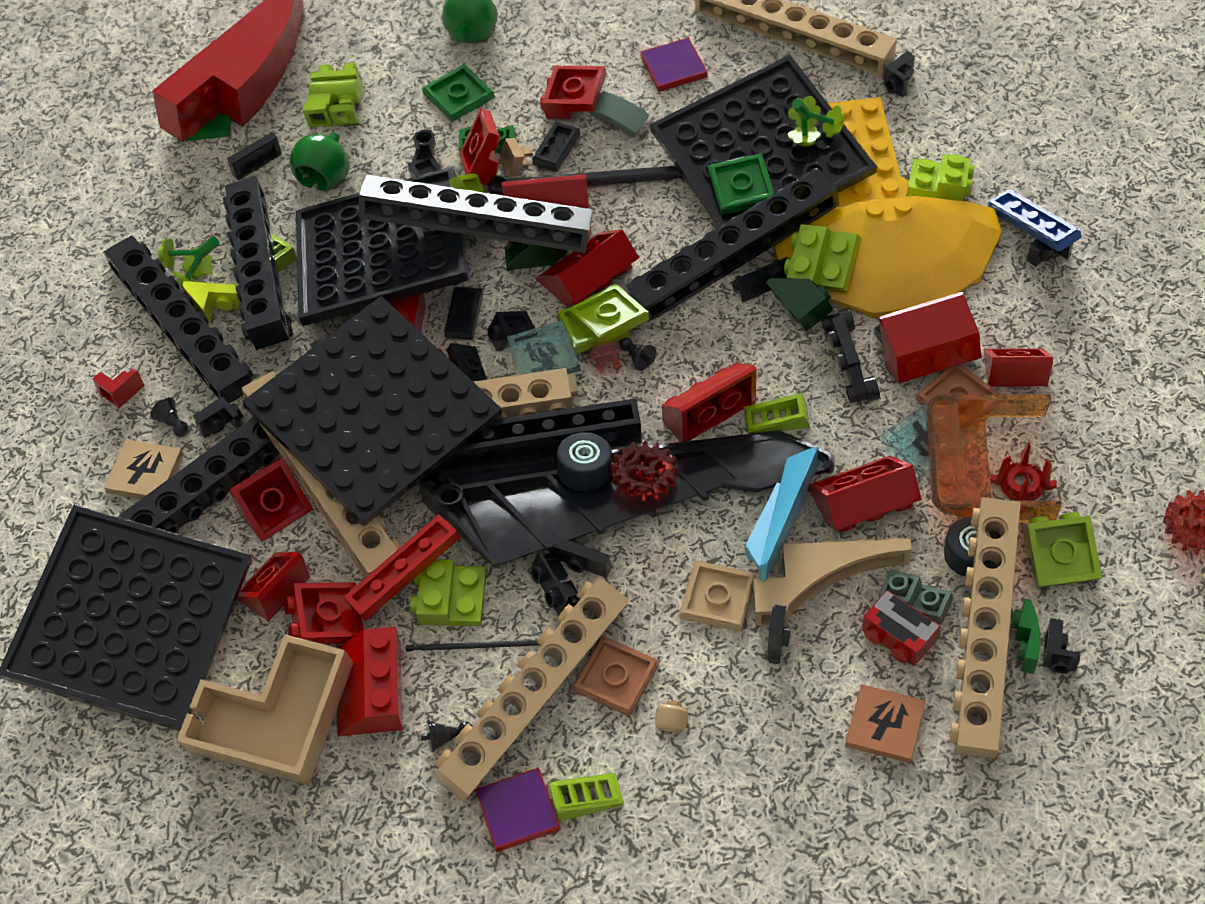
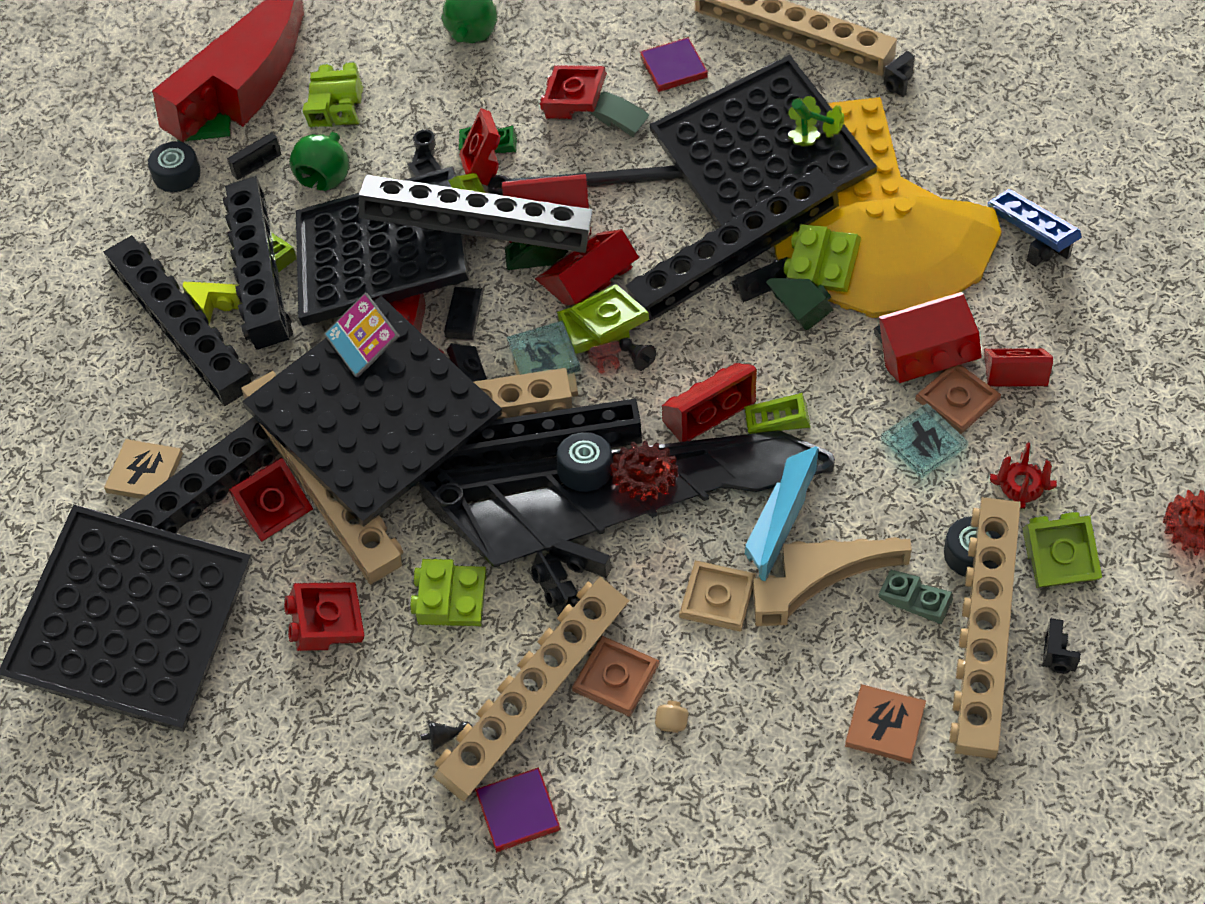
red panel [92,369,144,408] -> none
black piece [150,397,189,437] -> none
lime plant [158,236,220,288] -> none
tan piece [177,634,354,786] -> none
black bracket [193,396,244,438] -> none
red slope [237,552,310,622] -> none
red slope [337,627,403,737] -> none
red plate [343,514,461,621] -> none
black piece [406,639,541,651] -> none
green tile [422,64,495,122] -> none
black bracket [487,311,537,352] -> none
tan tile [499,138,533,177] -> none
black plate [532,121,580,172] -> none
lime slope [549,773,624,822] -> none
green tile [708,153,775,215] -> none
black plate [767,605,791,664] -> none
red slope [808,455,922,532] -> none
black plate [821,307,880,403] -> none
brick [862,590,940,667] -> none
lime plate [906,154,975,201] -> none
clear orange windscreen [926,394,1061,522] -> none
green slope [1011,598,1040,674] -> none
none -> black wheel [148,141,201,193]
none -> piece [324,293,399,377]

